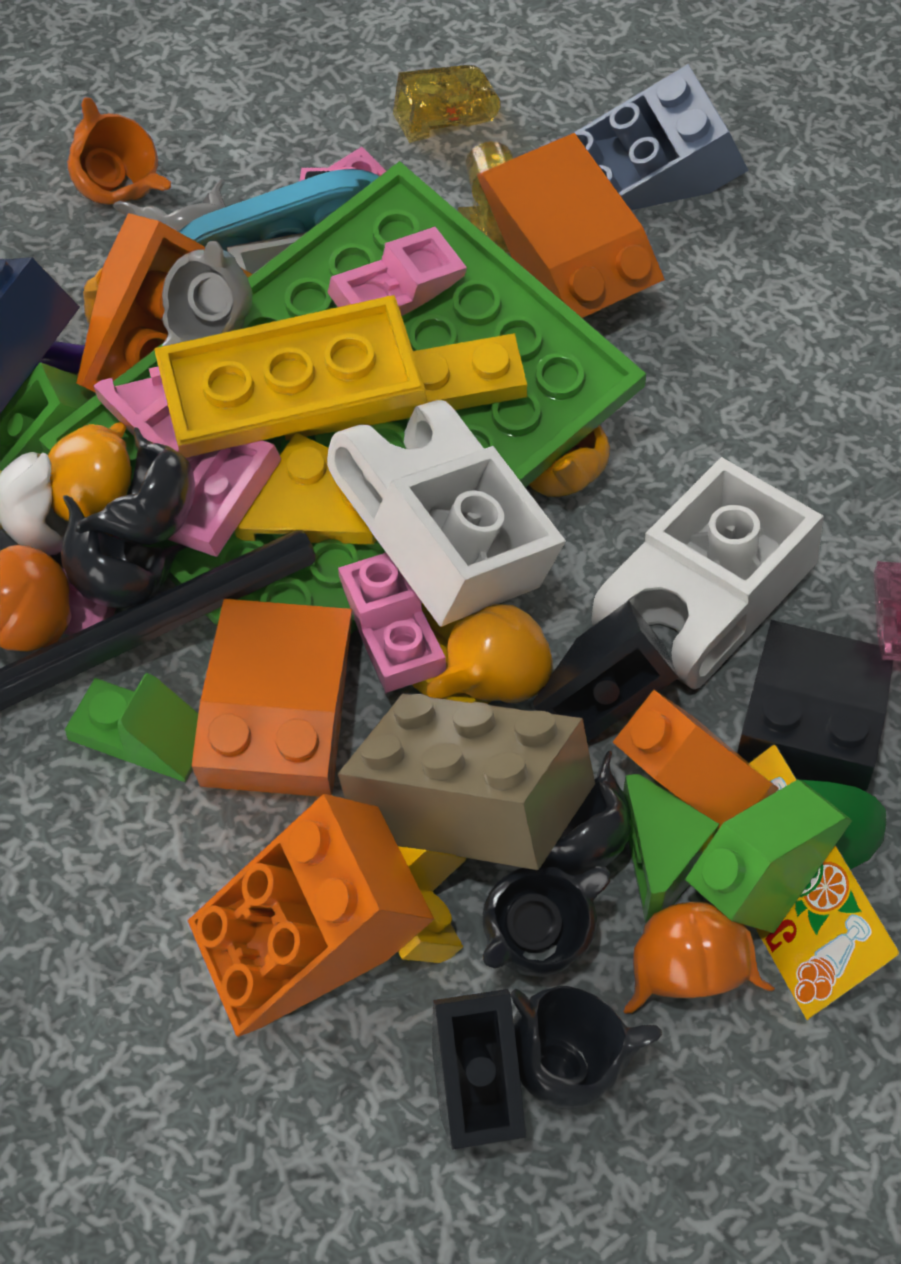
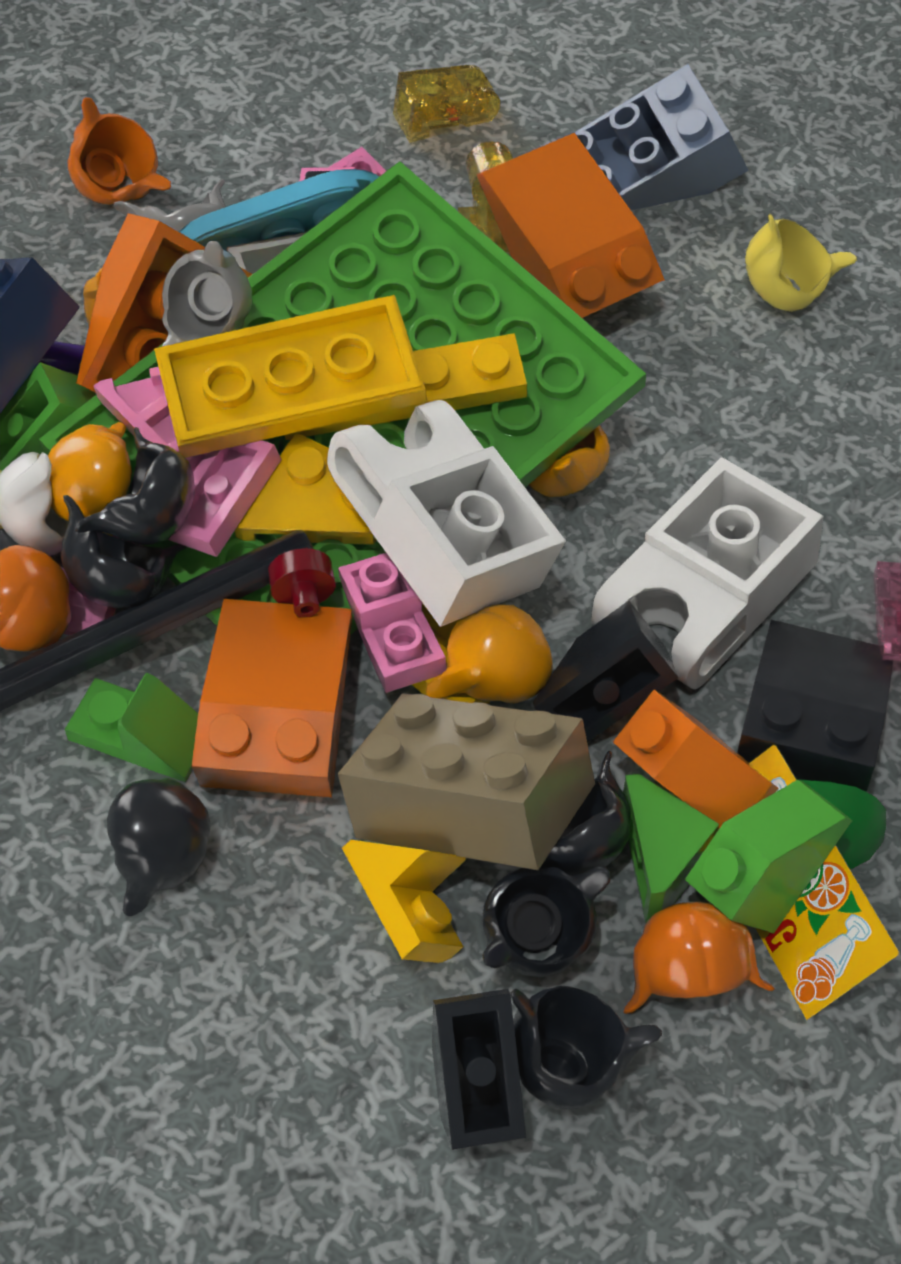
orange slope [187,794,434,1037] -> none
bright pink slope [327,227,467,316] -> none
none -> black hair [107,778,211,916]
none -> dark red tile [268,548,336,617]
none -> light yellow hair [745,214,857,312]

